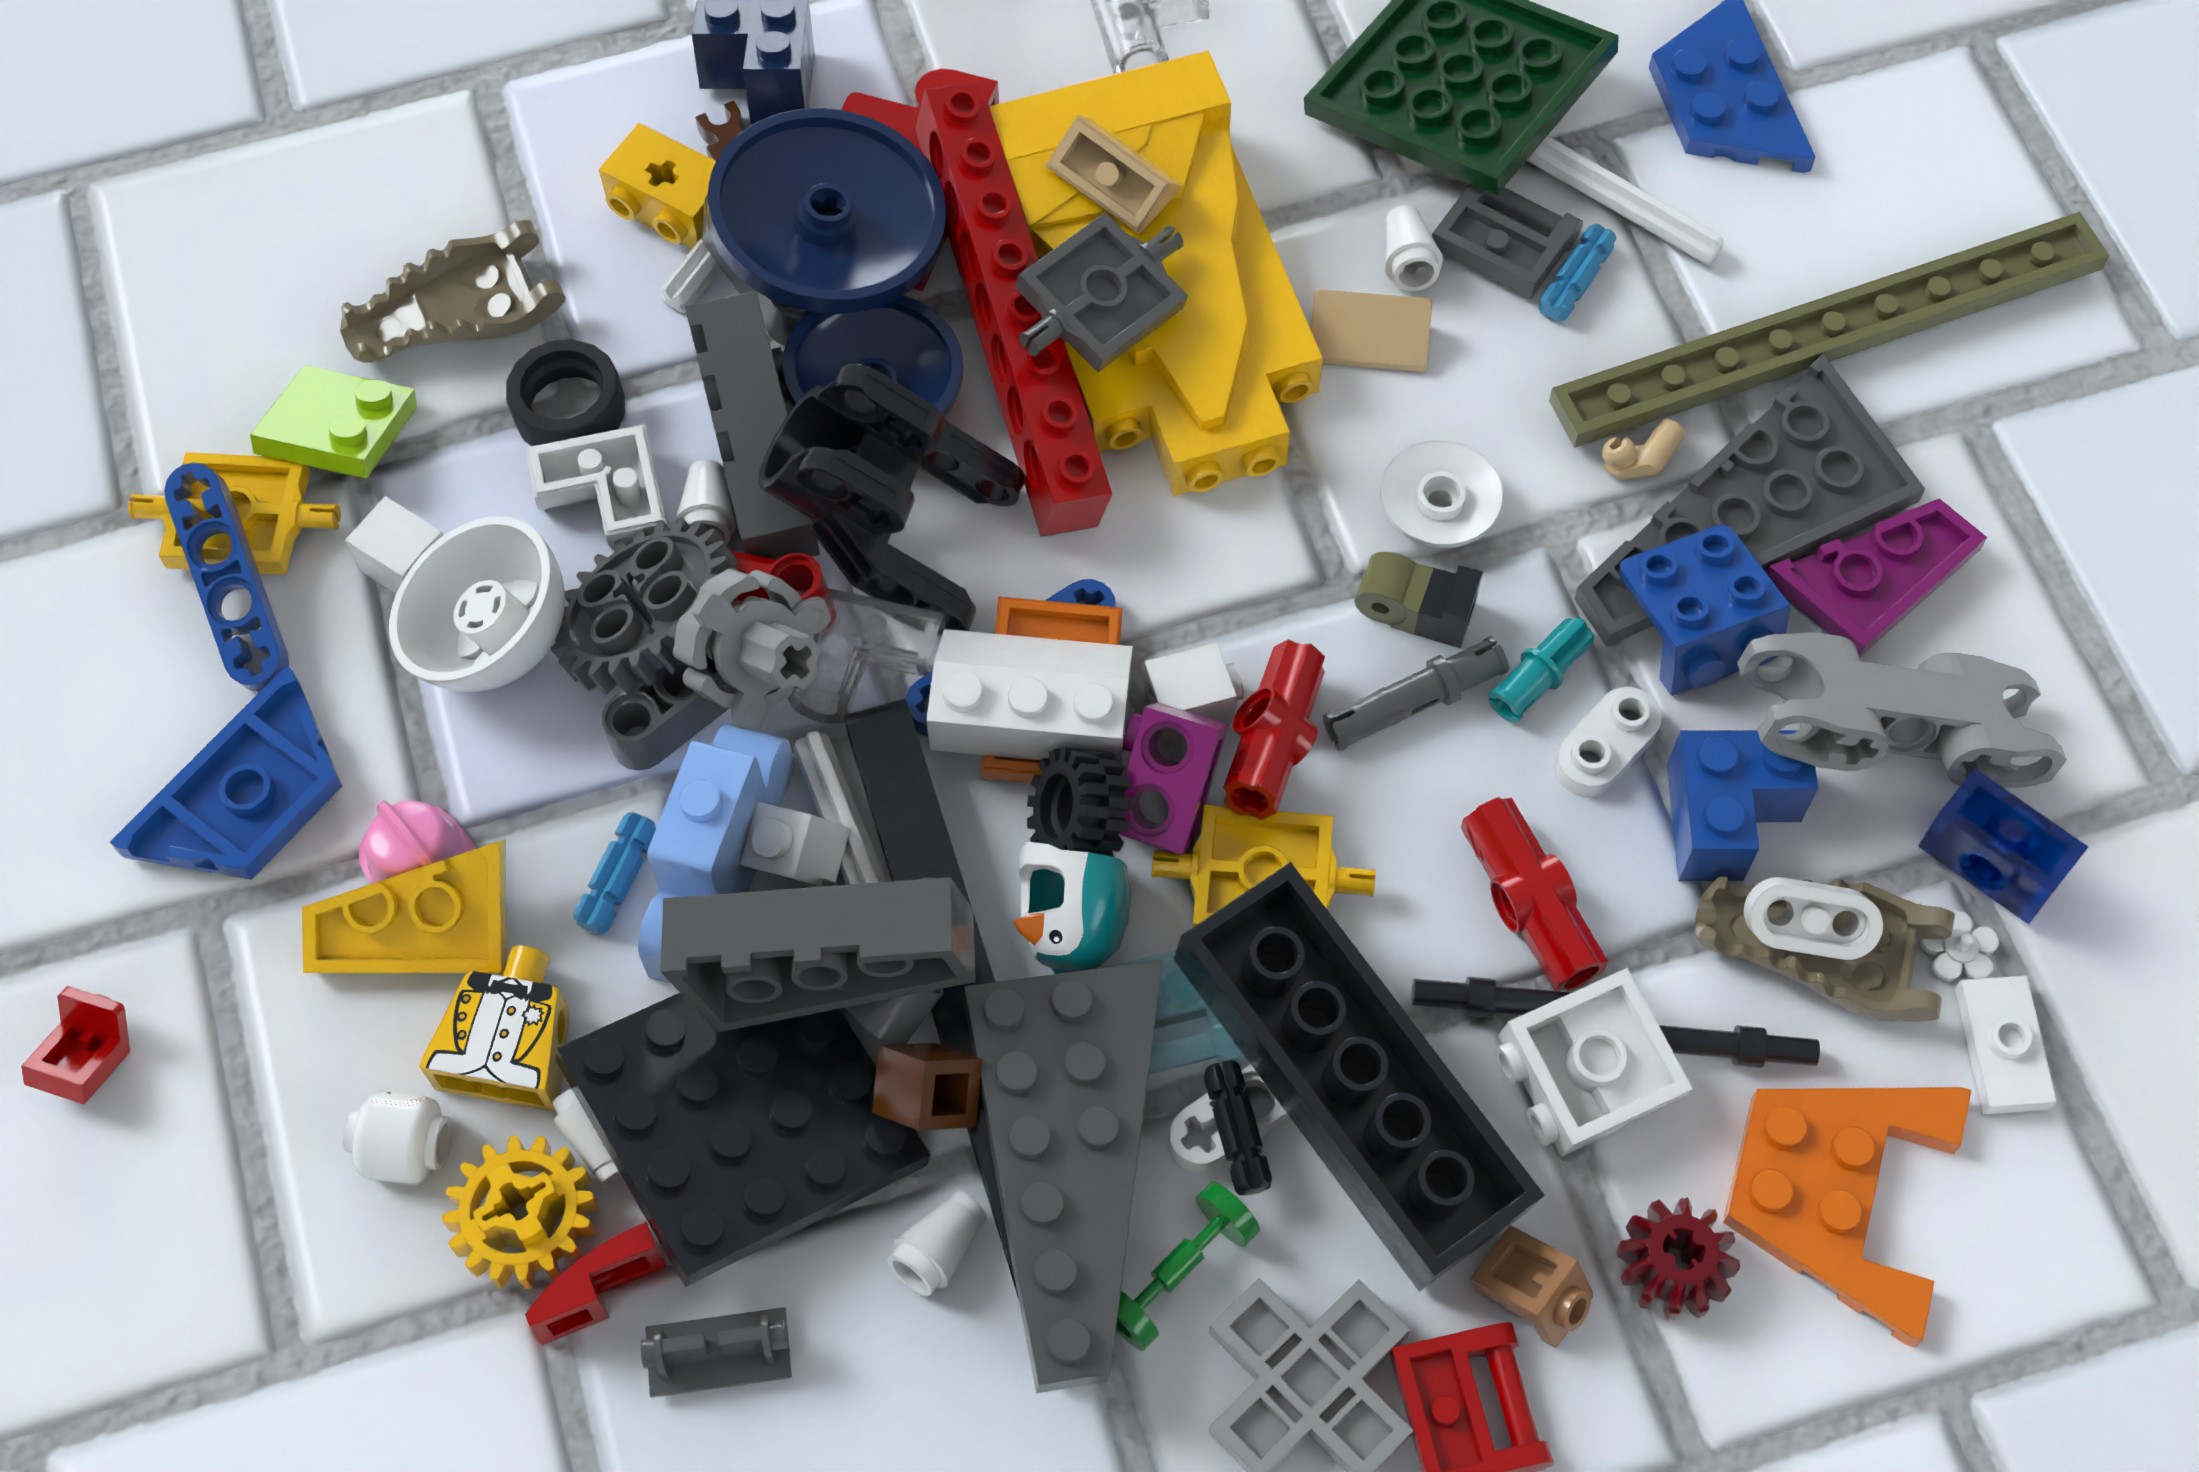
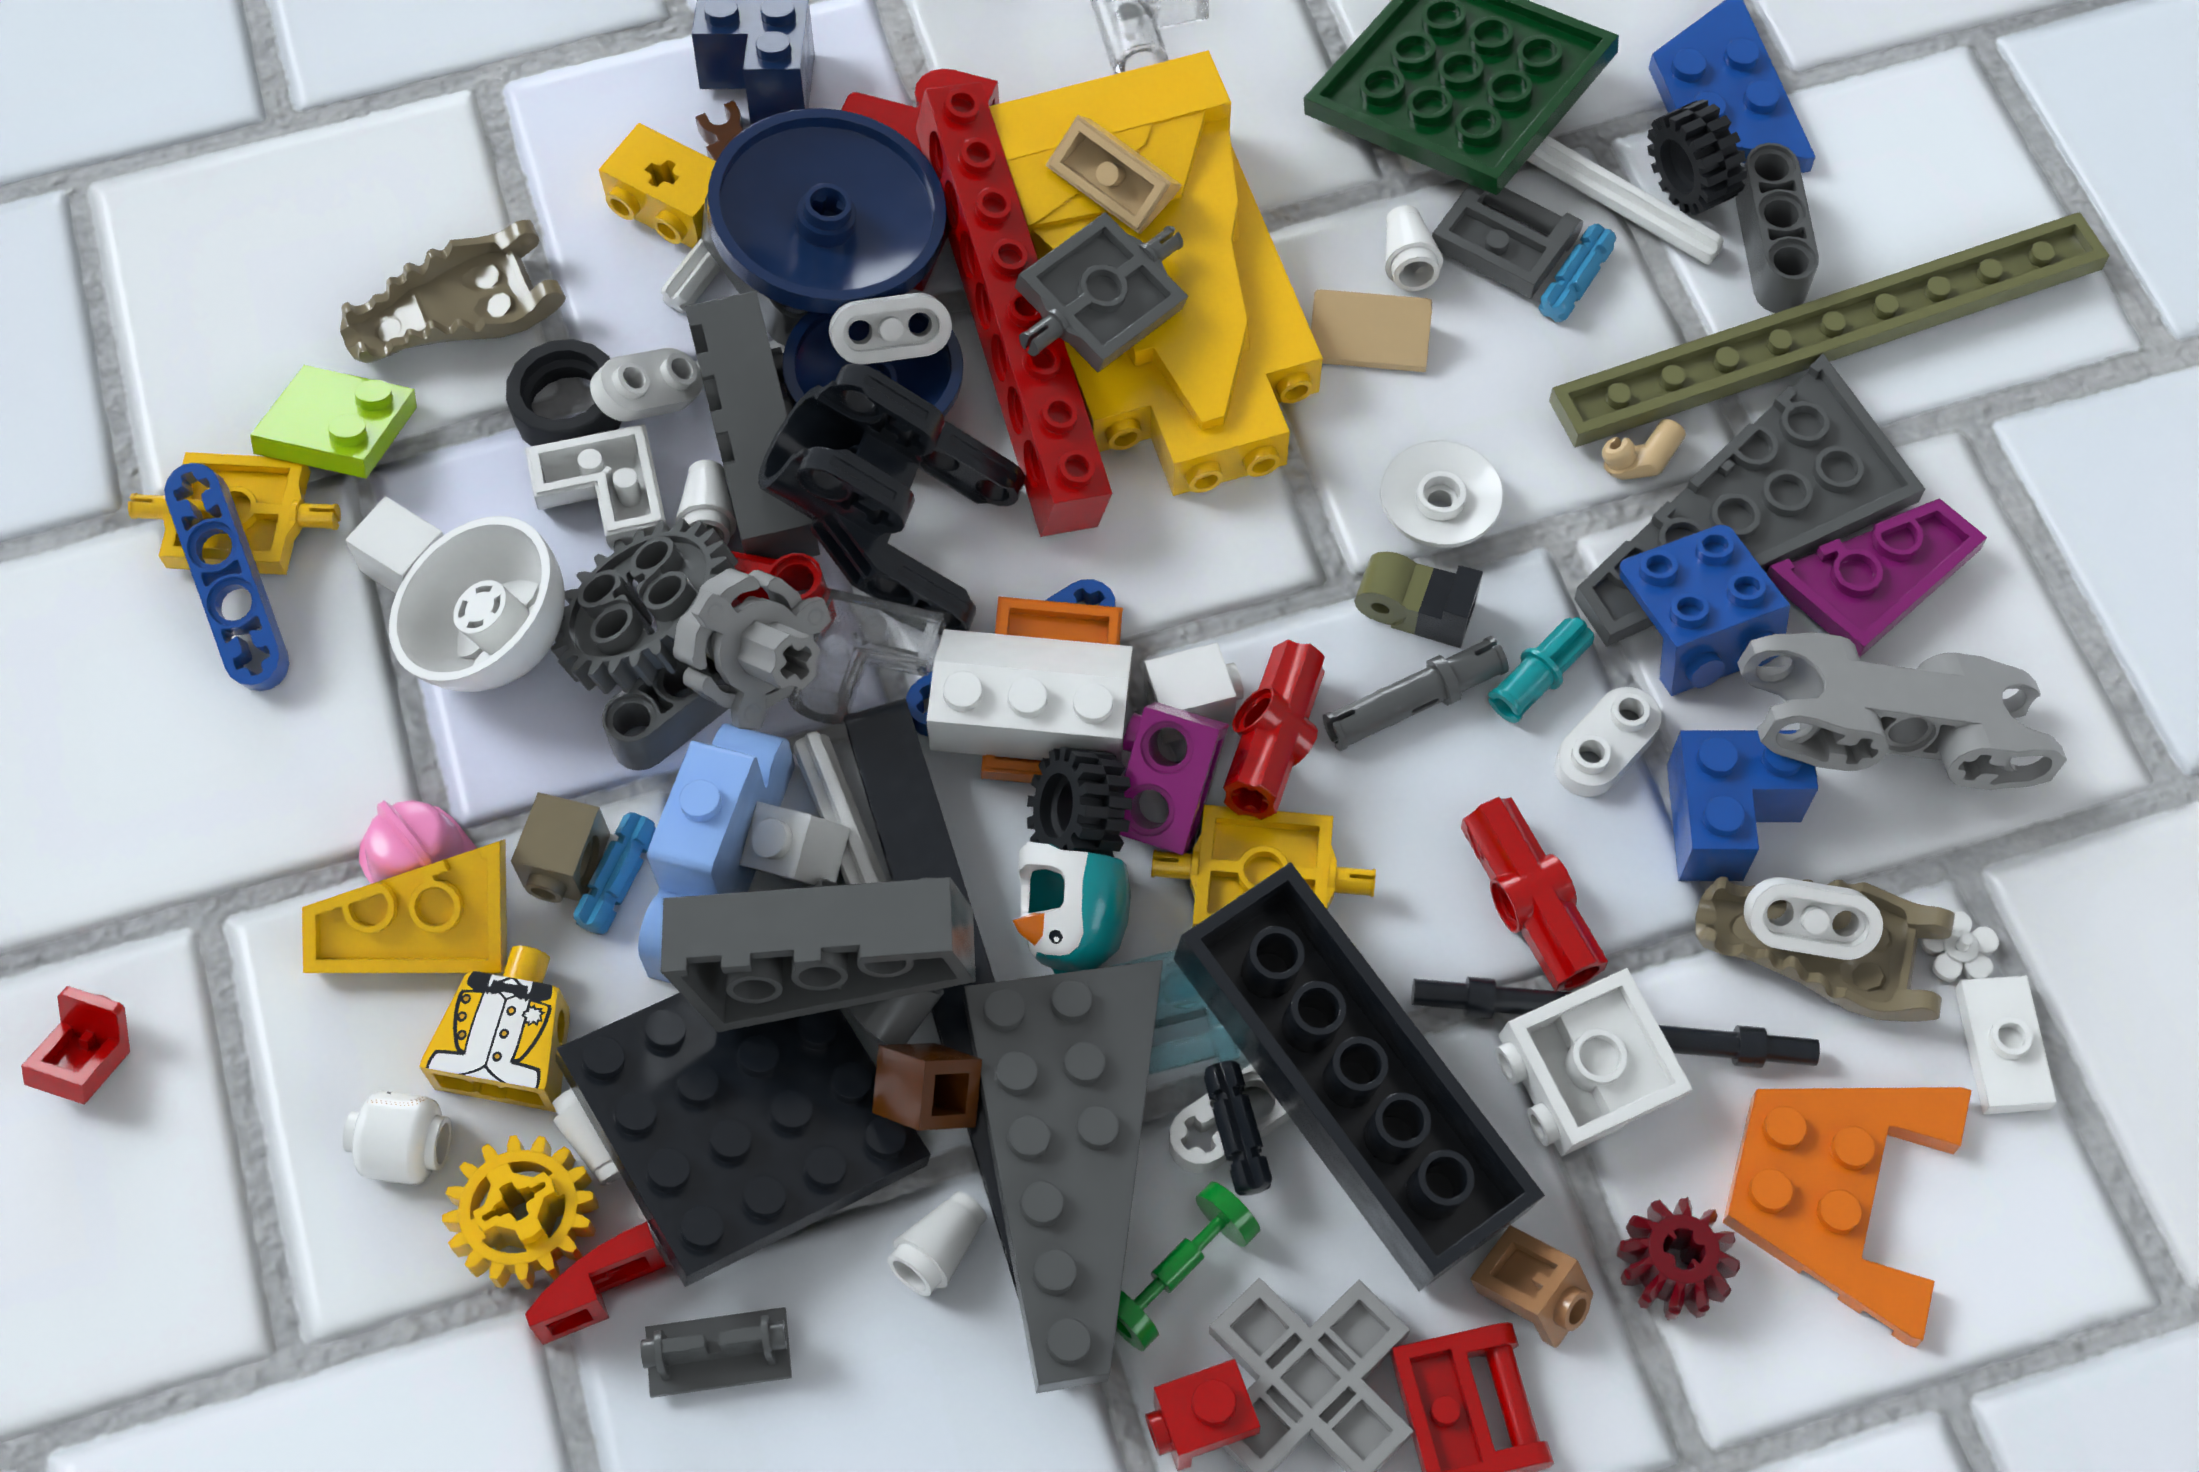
blue wing [109,666,342,880] -> none
clear blue brick [1918,768,2088,925] -> none
none -> dark tan brick [511,792,611,903]
none -> white plate [590,348,703,421]
none -> white plate [829,293,952,364]
none -> red bracket [1145,1359,1261,1471]
none -> black tyre [1647,99,1747,215]
none -> dark grey beam [1735,143,1819,313]

